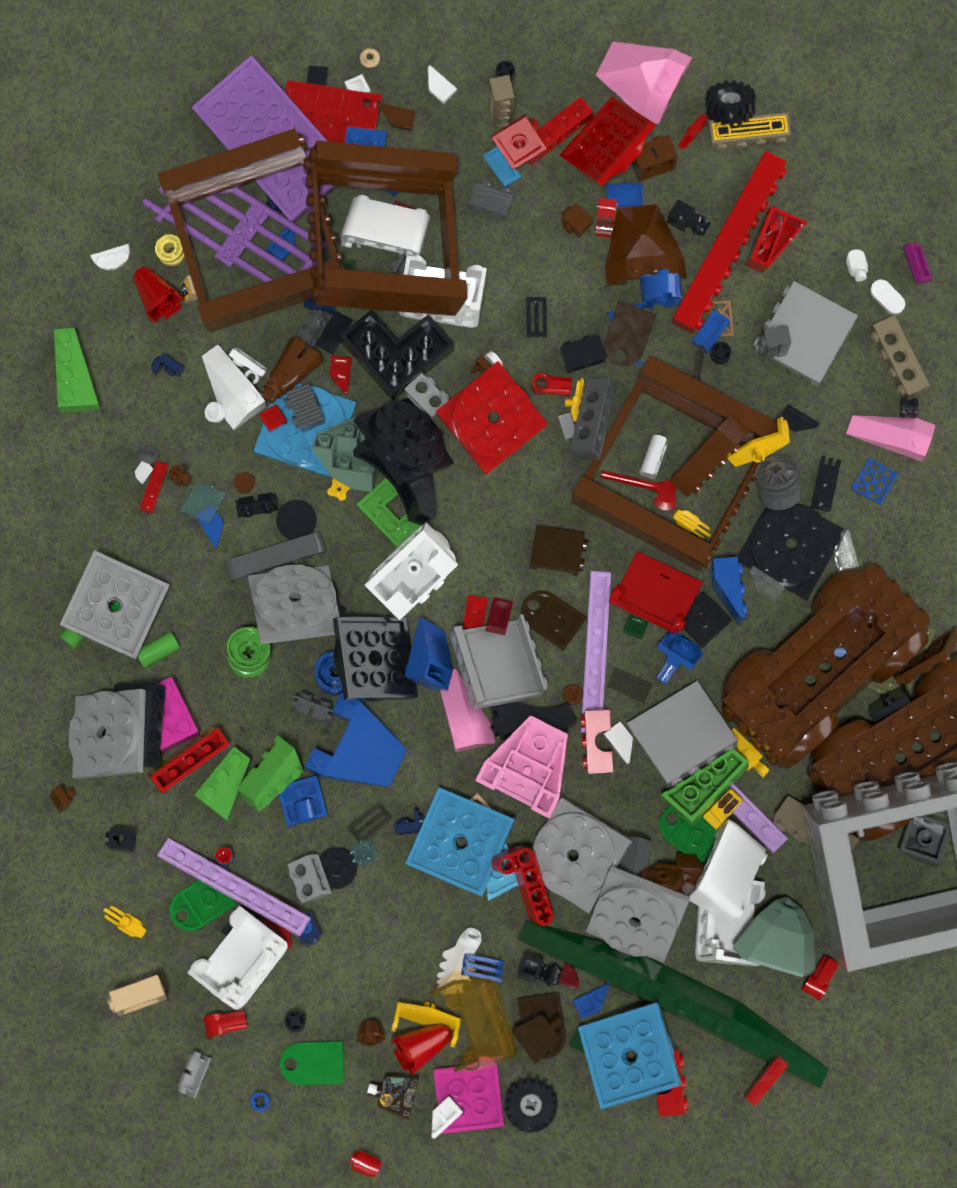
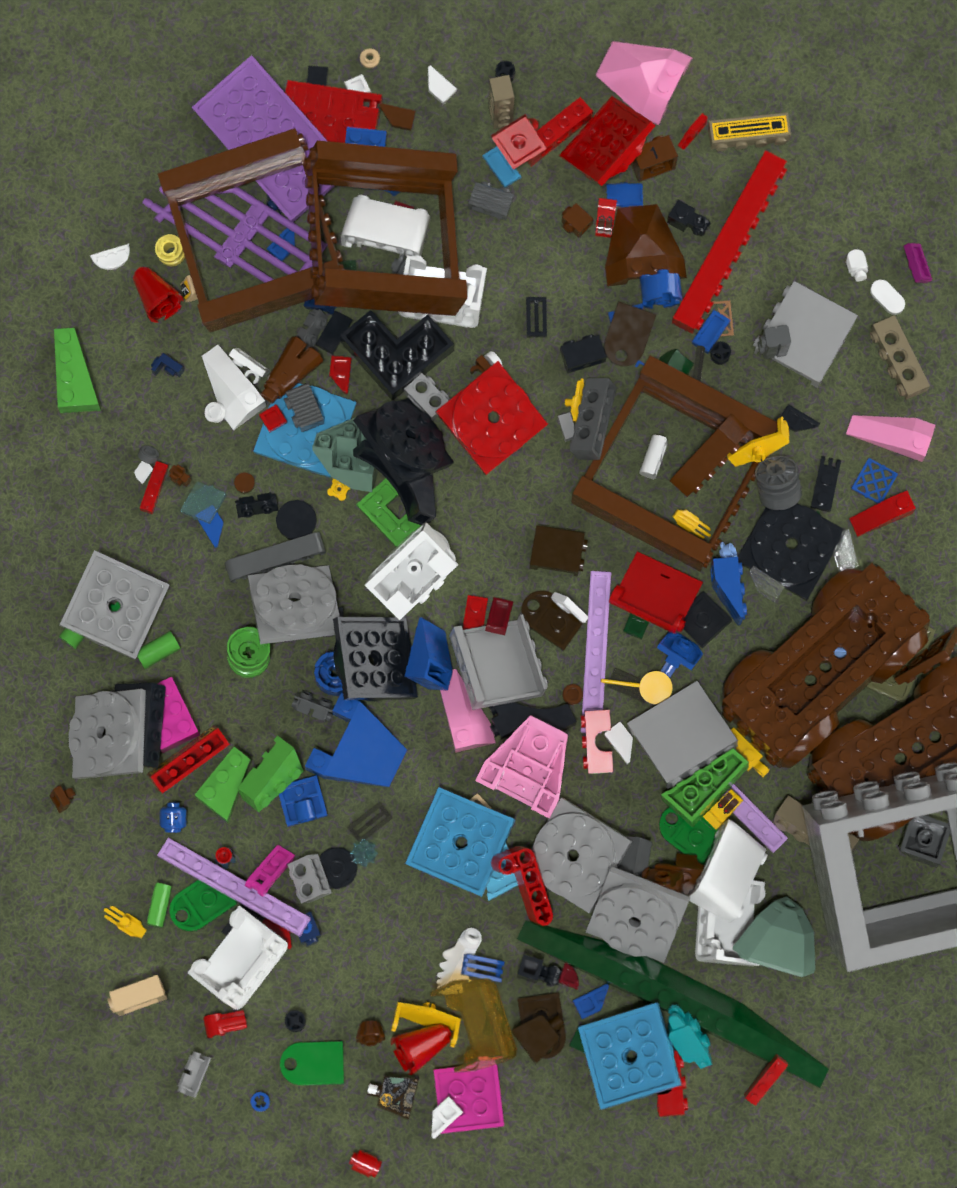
black brick [105,827,137,853] -> none
dark blue bracket [394,809,423,836] -> none
black wheel [504,1078,558,1133] -> none
red piece [531,373,572,396] -> none
red piece [600,470,676,511] -> none
black wheel [706,80,756,126] -> none
red wedge [745,206,808,273] -> none
red piece [802,956,839,1001] -> none
black plate [870,684,910,722] -> none
black wheel [900,398,919,418] -> none
none -> bright green brick [146,883,172,928]
none -> blue head [159,802,187,833]
none -> dark pink plate [245,845,295,897]
none -> white tile [551,592,589,623]
none -> yellow piece [601,671,672,704]
none -> dark green tile [659,349,694,375]
none -> teal hinge [668,1005,712,1069]
none -> light blue plate [719,542,737,558]
none -> red slope [849,491,916,537]

